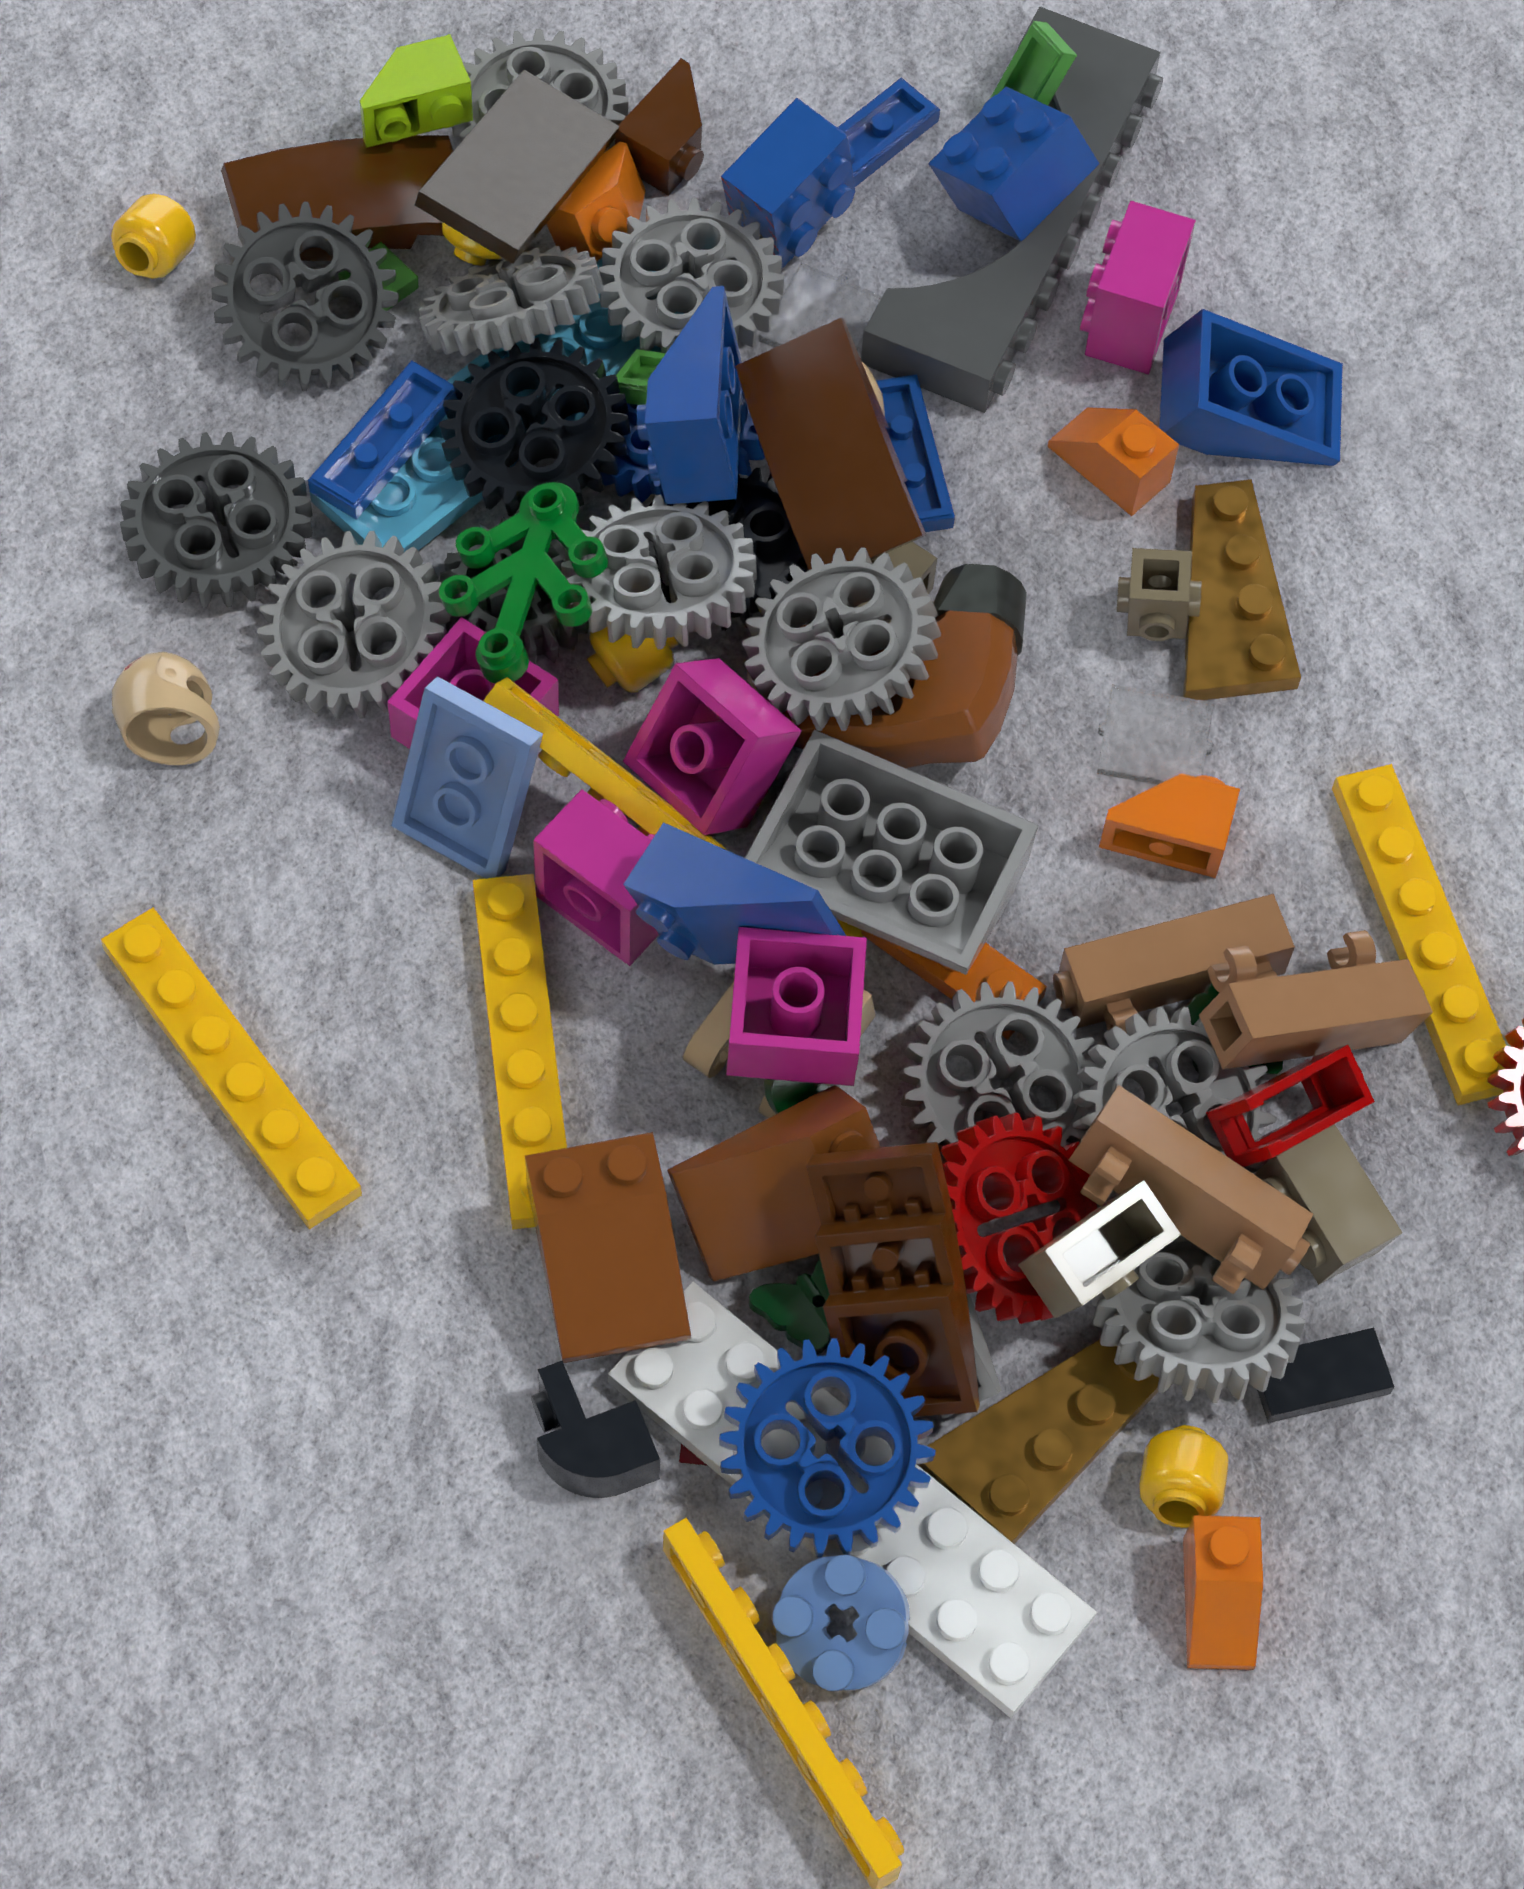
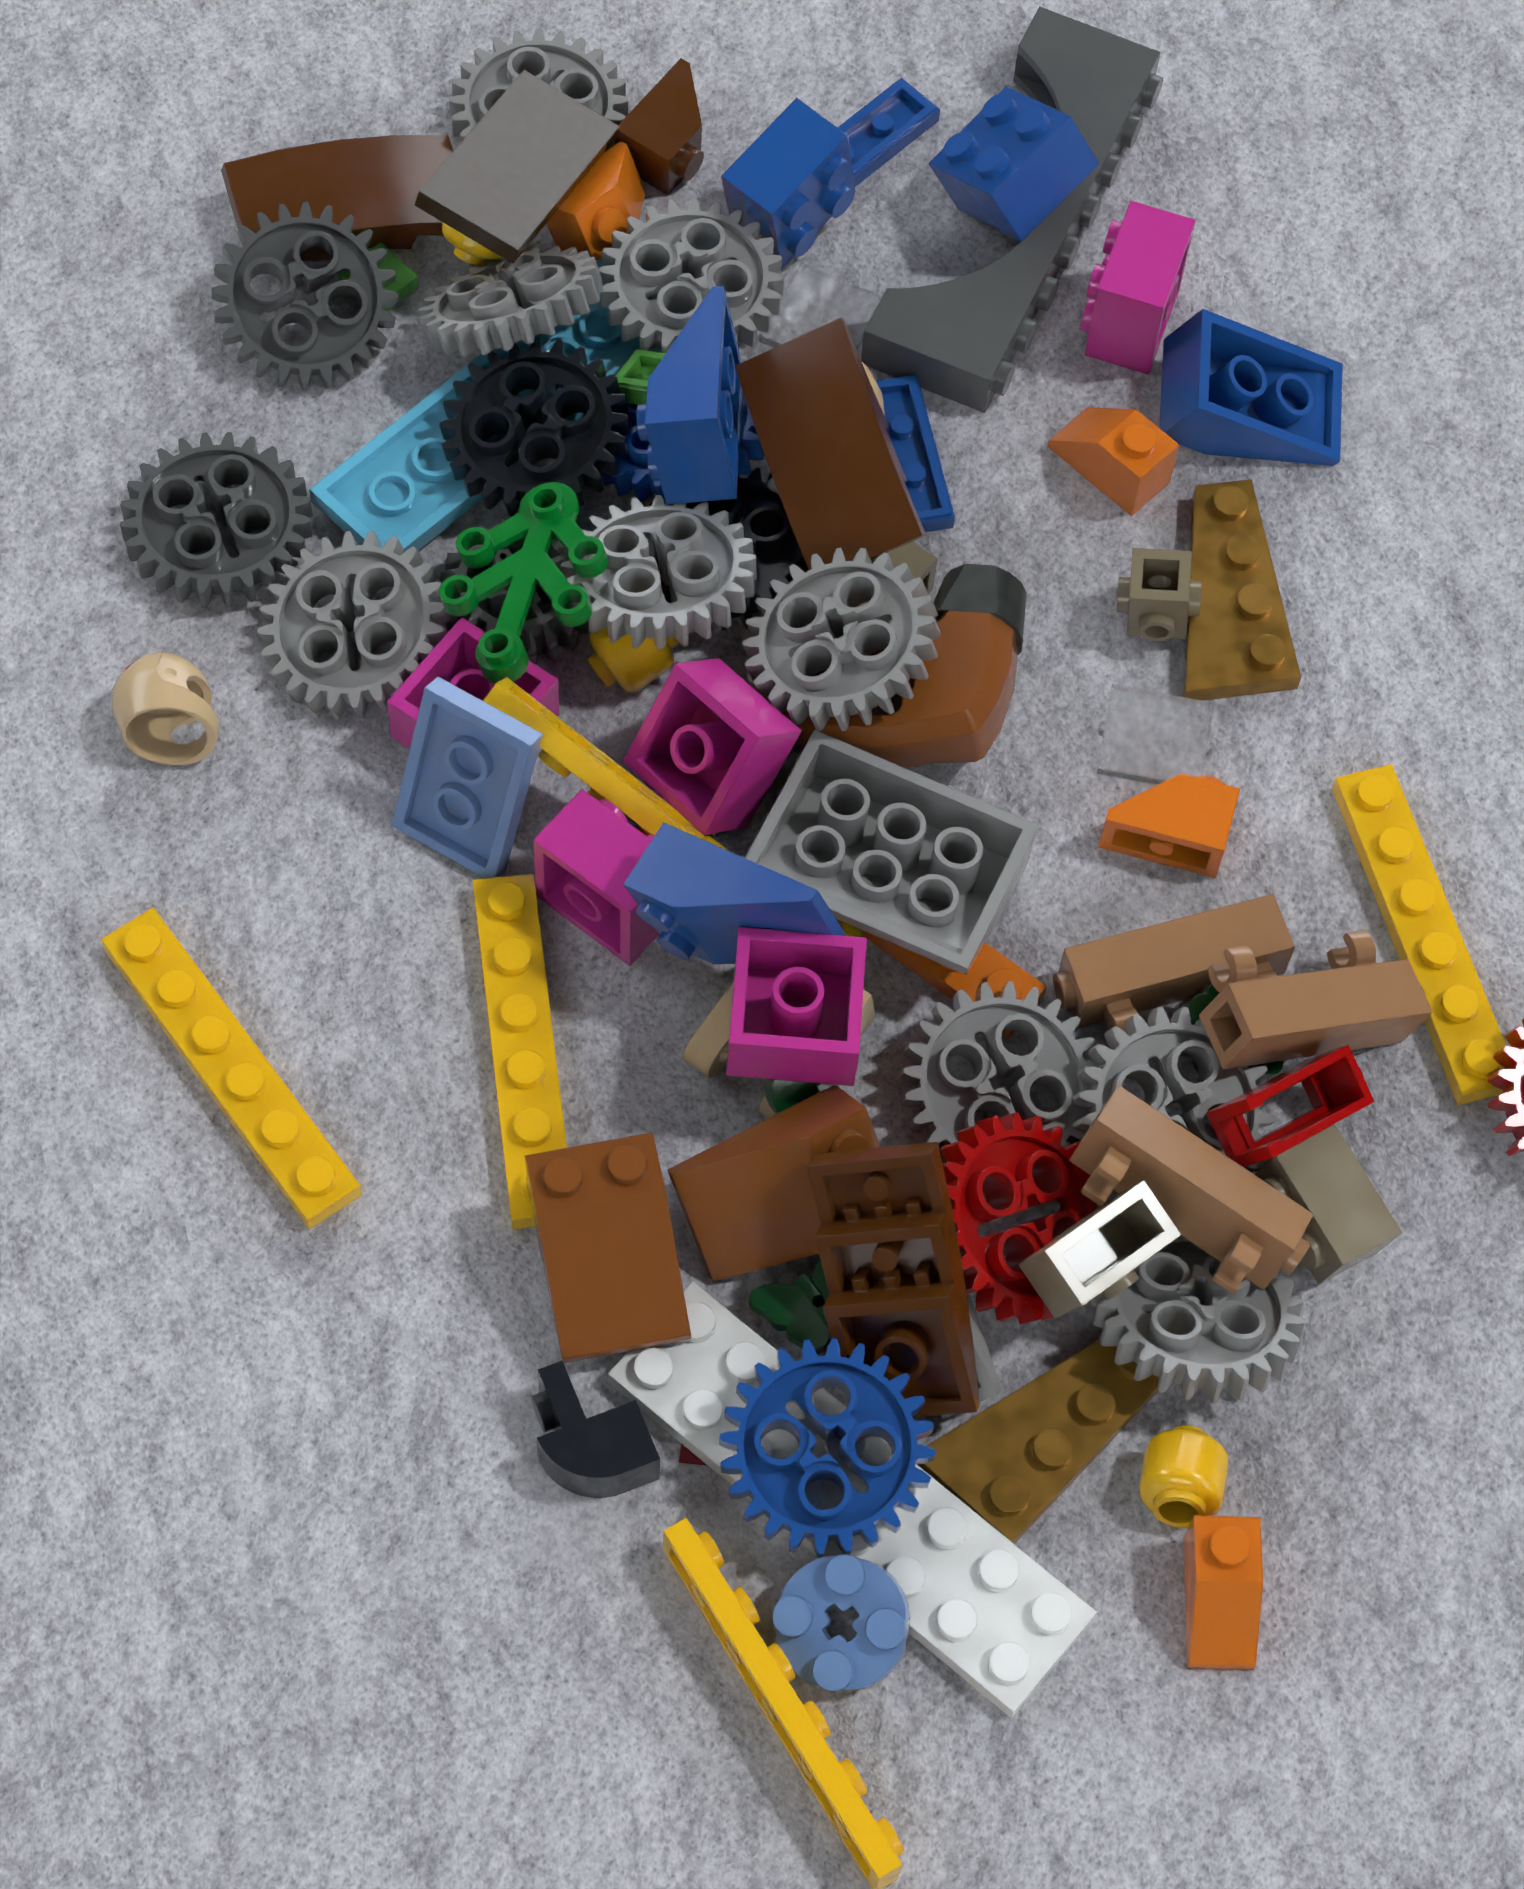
yellow head [111,193,196,279] -> none
blue tile [308,360,458,520] -> none
lime slope [359,34,473,147] -> none
bright green tile [990,21,1077,105] -> none
black tile [1257,1327,1395,1423] -> none

